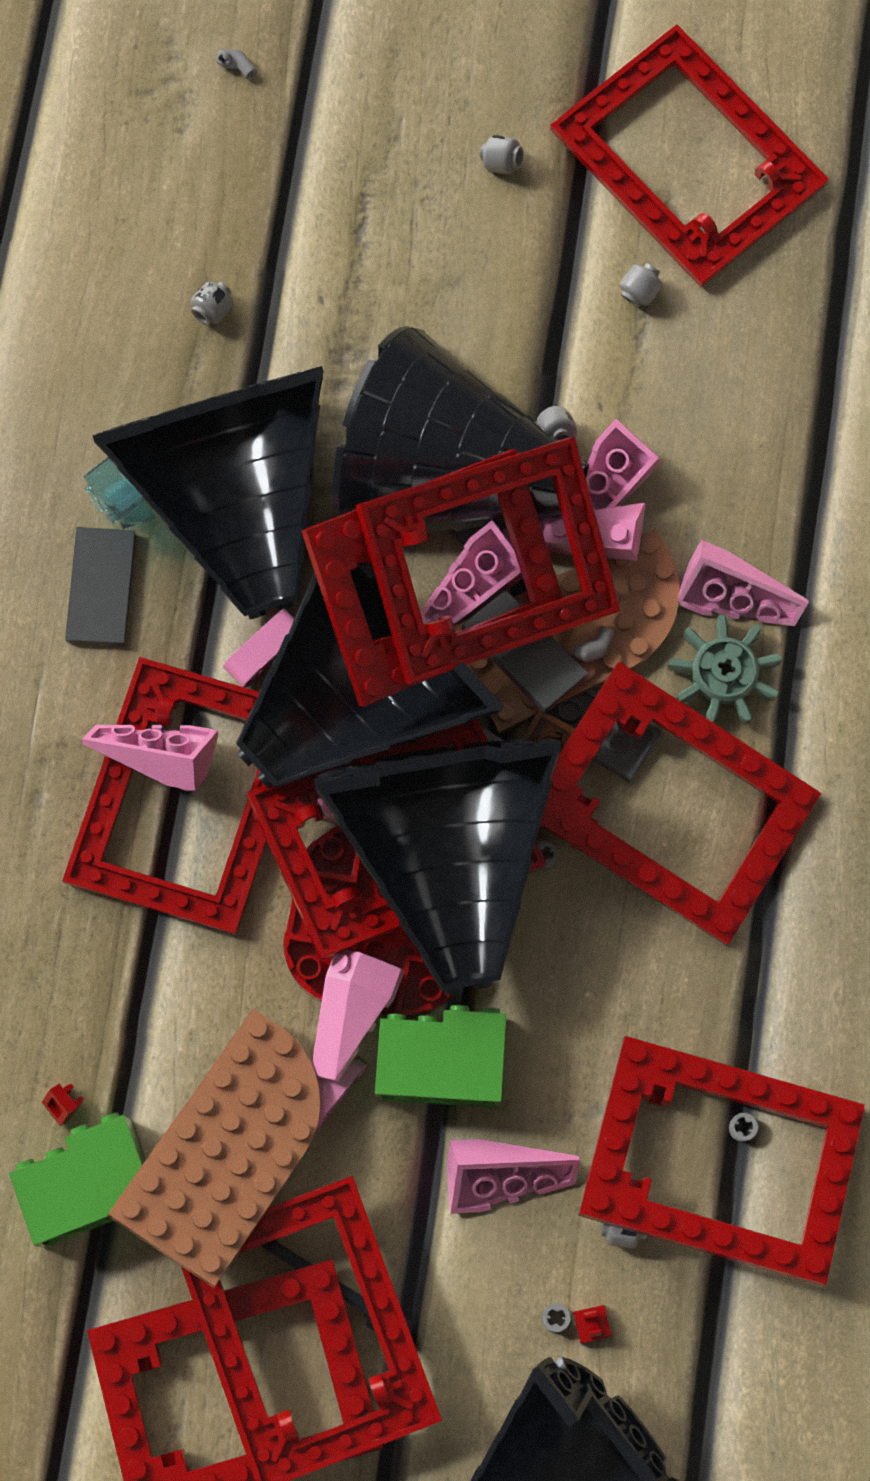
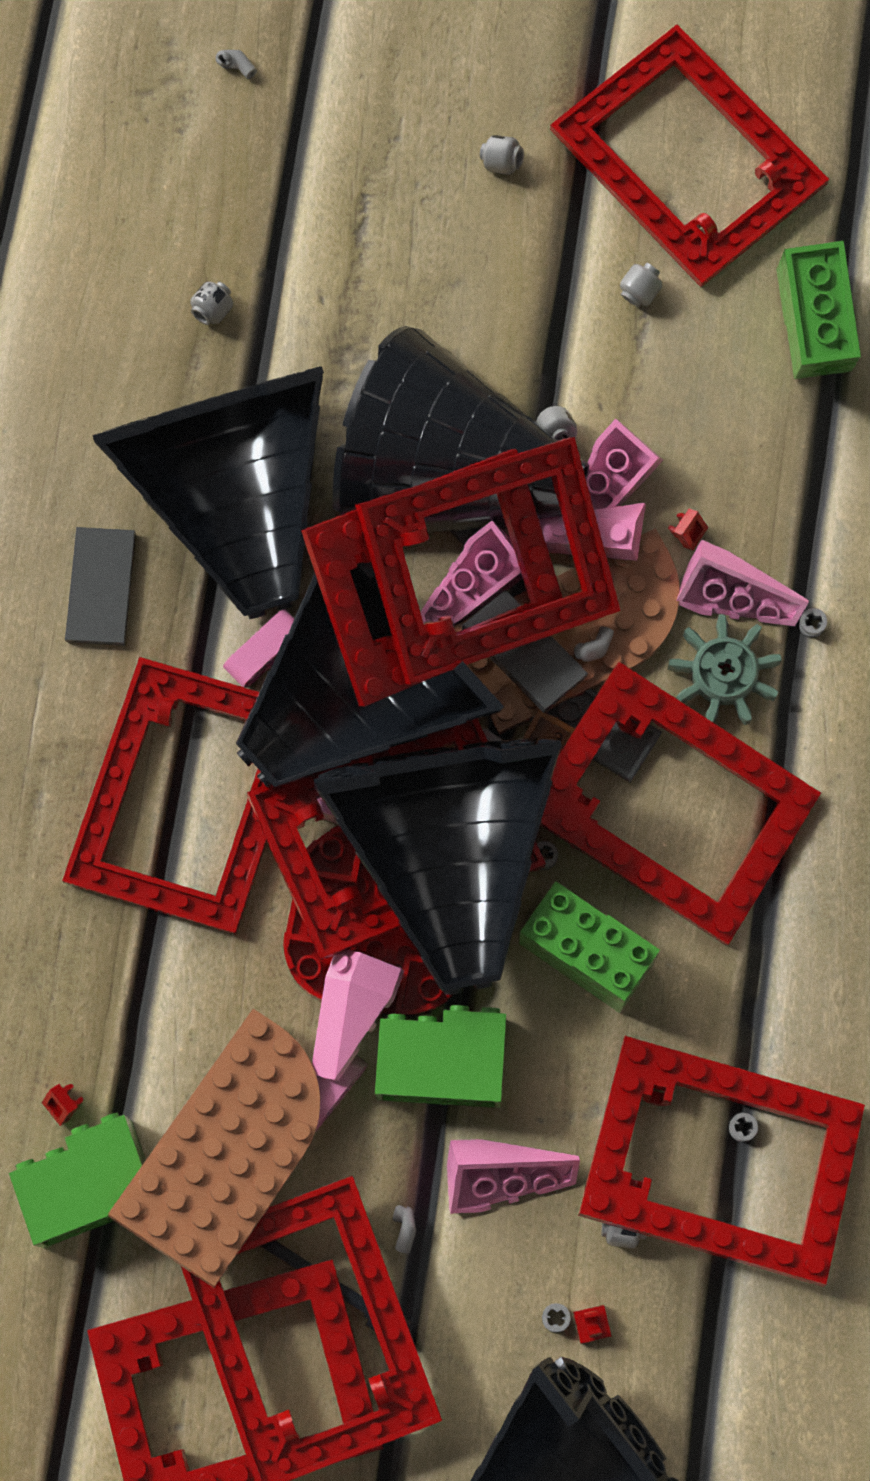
bright pink wedge [82,725,218,791] -> none
clear light blue slope [83,457,155,529] -> none
none -> light grey arm [392,1205,416,1254]
none -> bright green piece [519,881,660,1013]
none -> red tile [668,508,709,551]
none -> bright green piece [776,241,861,379]
none -> light grey bush [799,608,827,638]

